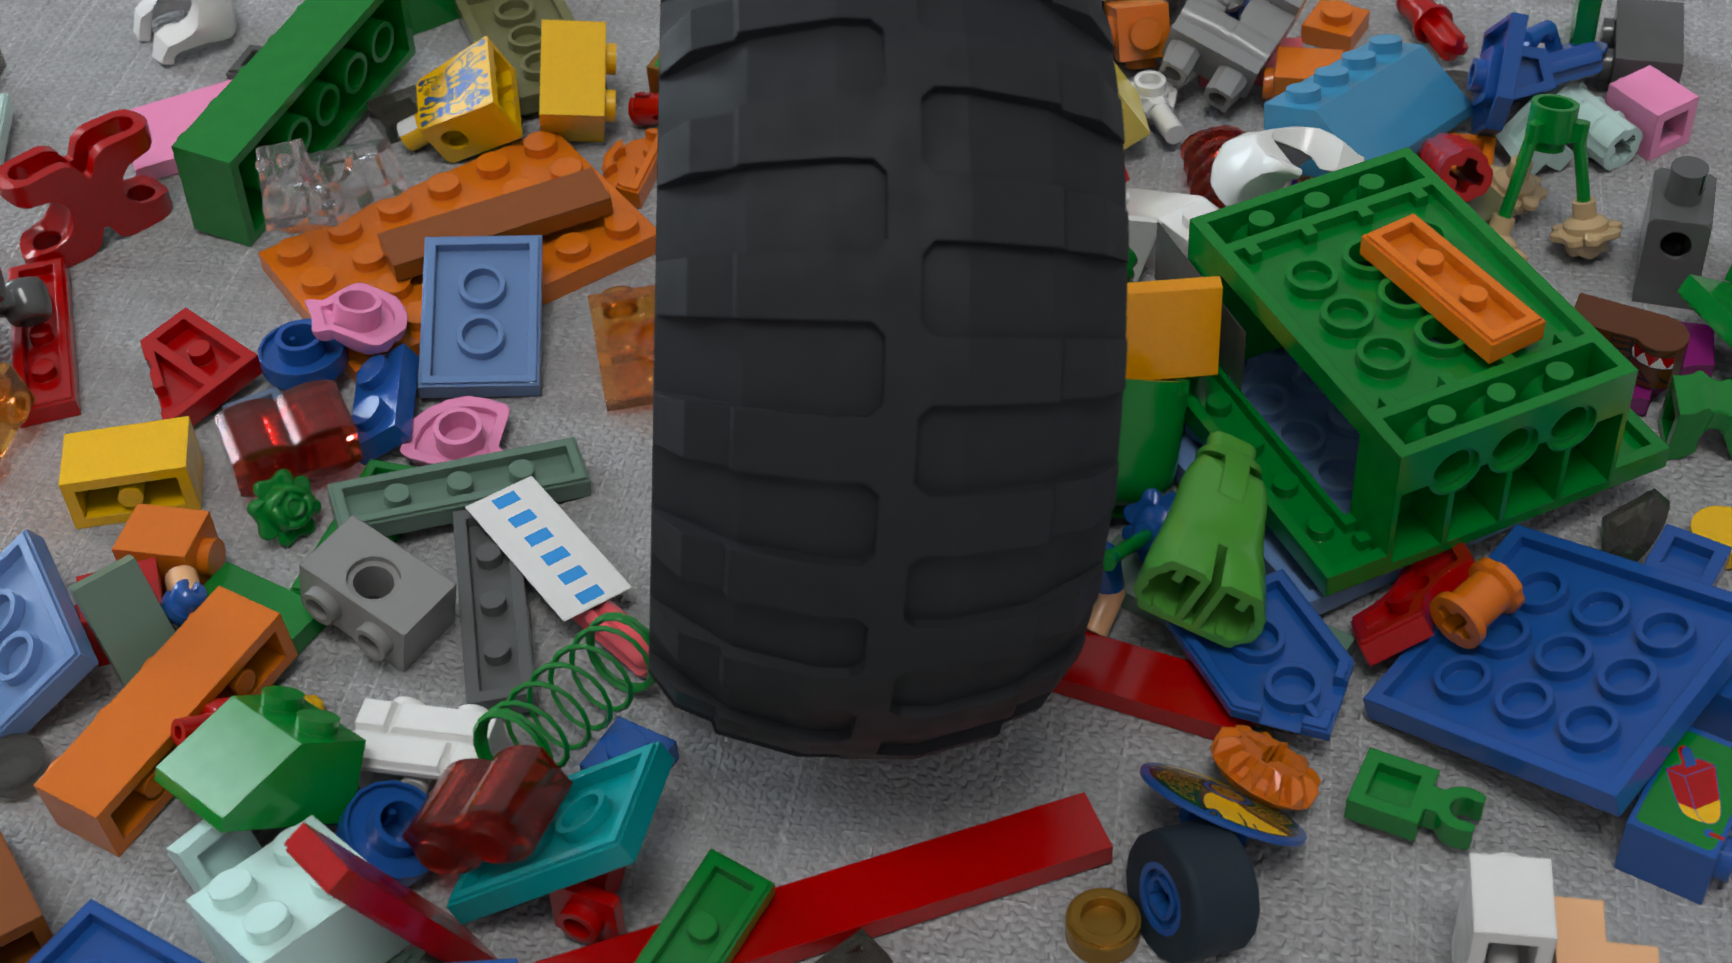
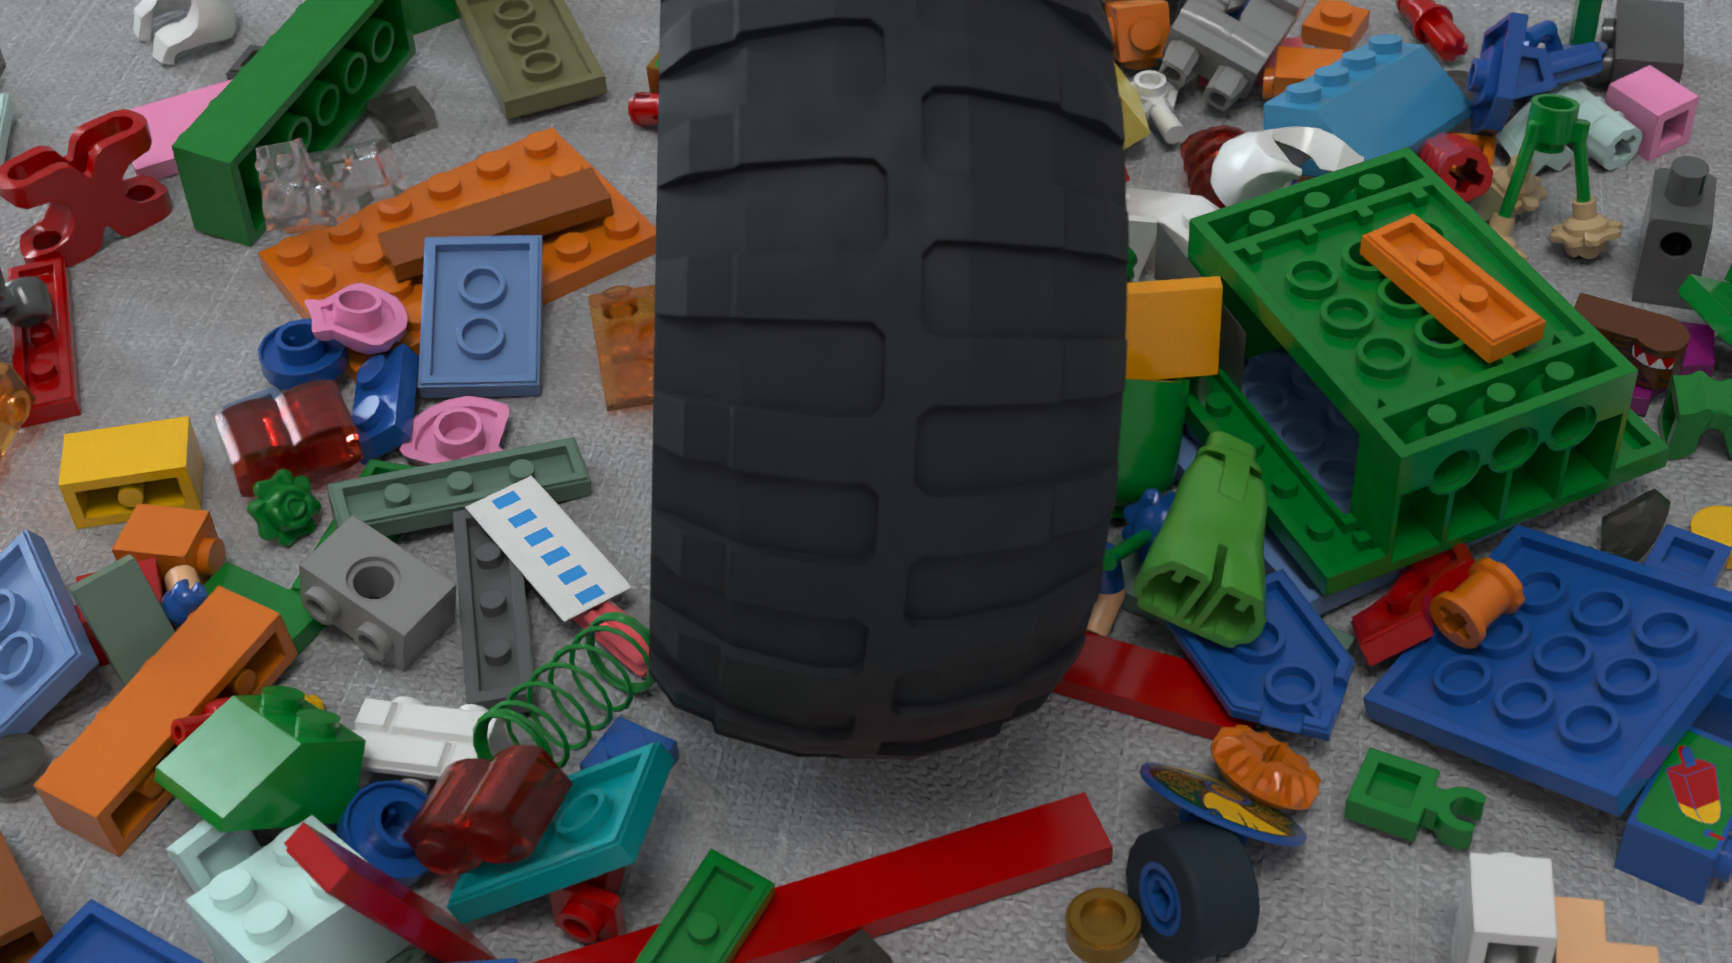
red wing [140,307,262,426] -> none
yellow torso [397,36,523,163] -> none
yellow brick [539,19,617,142] -> none
orange tile [602,128,658,209] -> none

